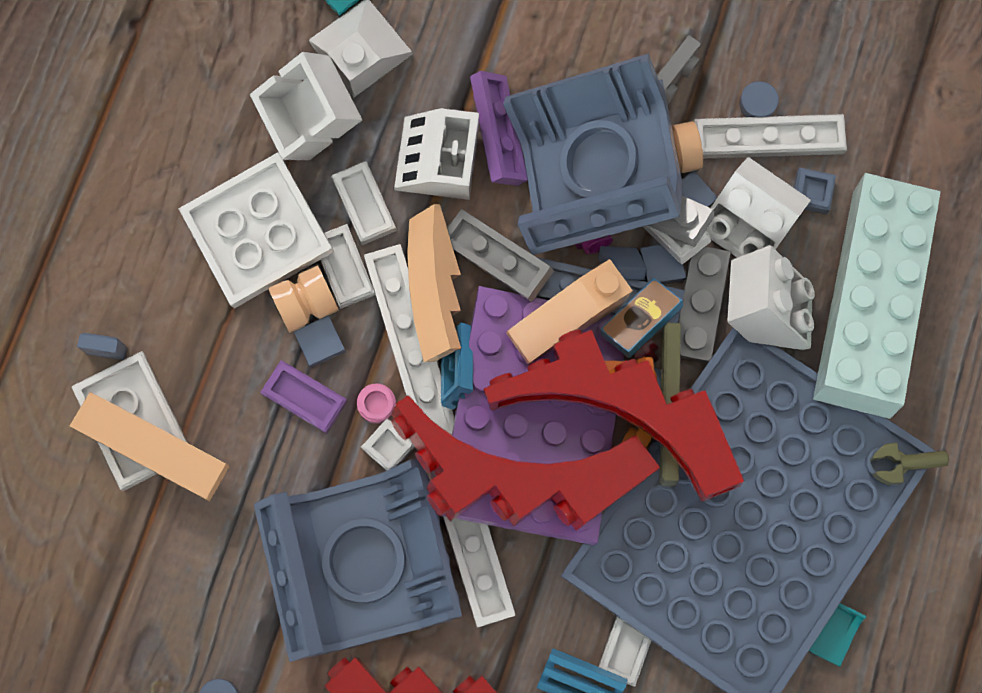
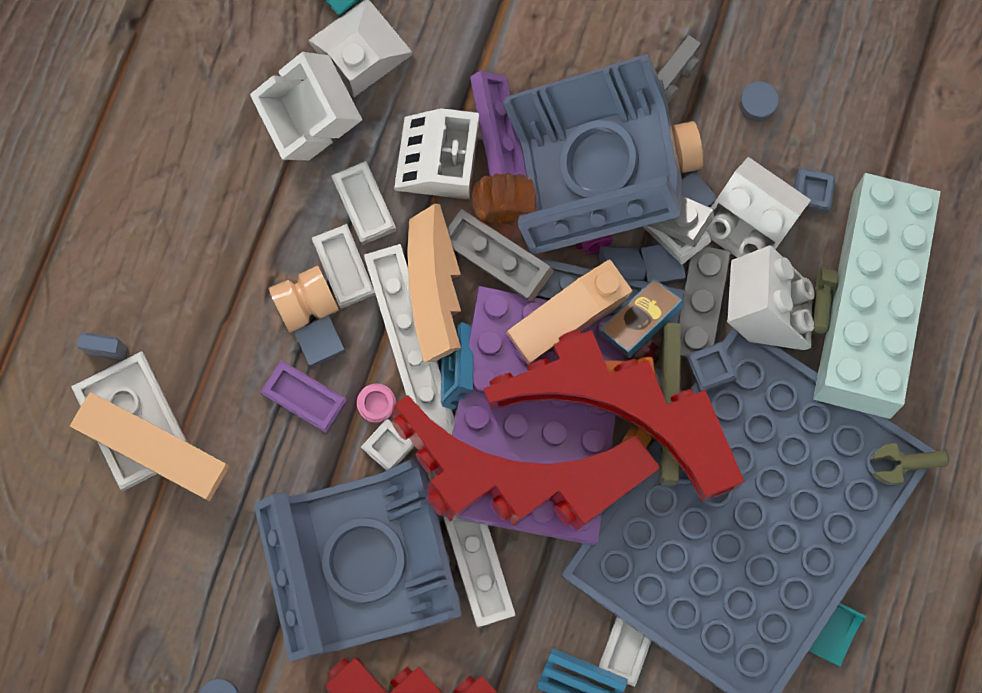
white plate [179,153,334,309] -> none
white tile [694,114,847,159] -> none
none -> clear orange gear [472,172,536,226]
none -> sand blue tile [685,341,738,392]
none -> olive bar [812,267,838,334]

